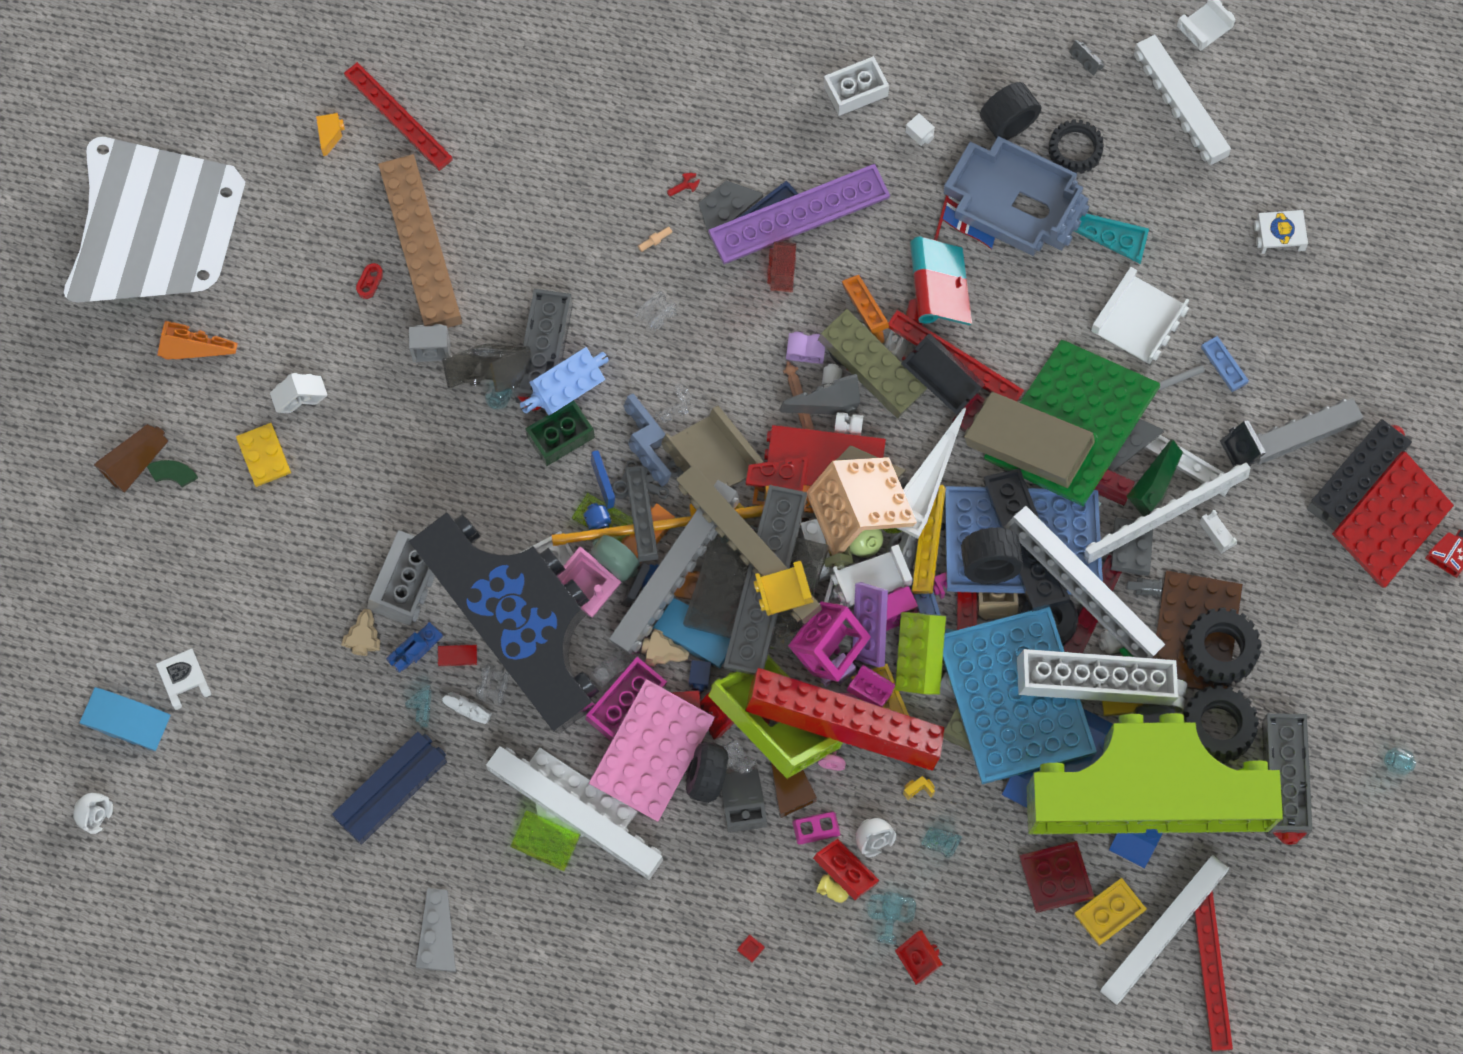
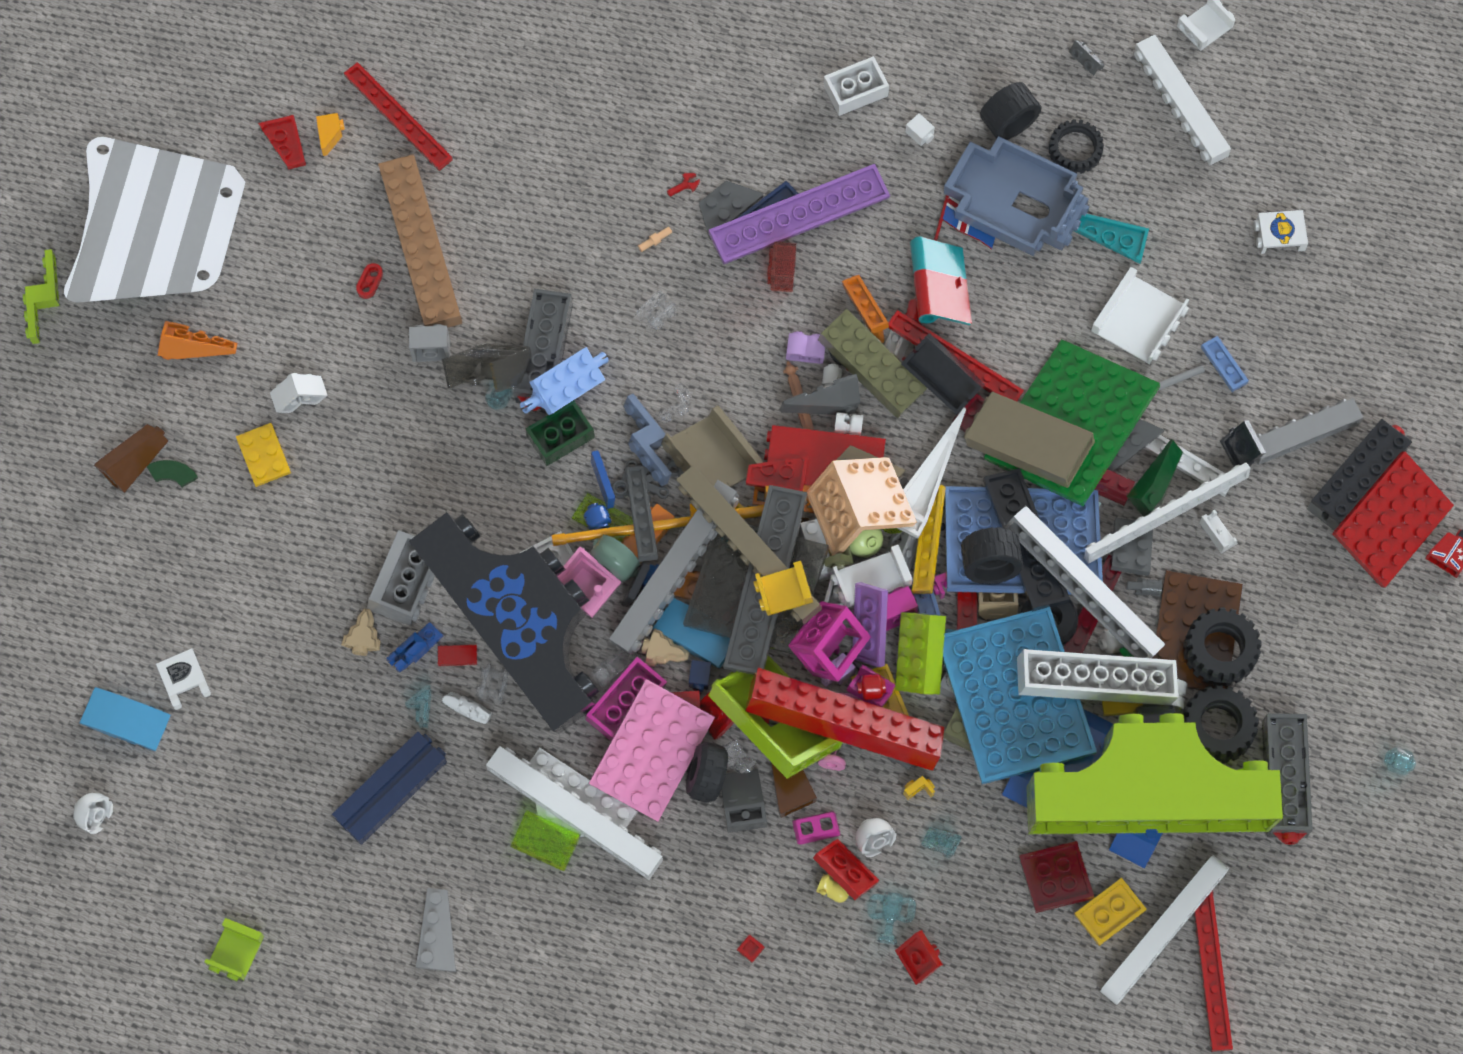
none -> lime bracket [23,249,60,344]
none -> lime panel [204,918,264,982]
none -> red wing [258,115,306,170]
none -> red head [857,674,886,700]

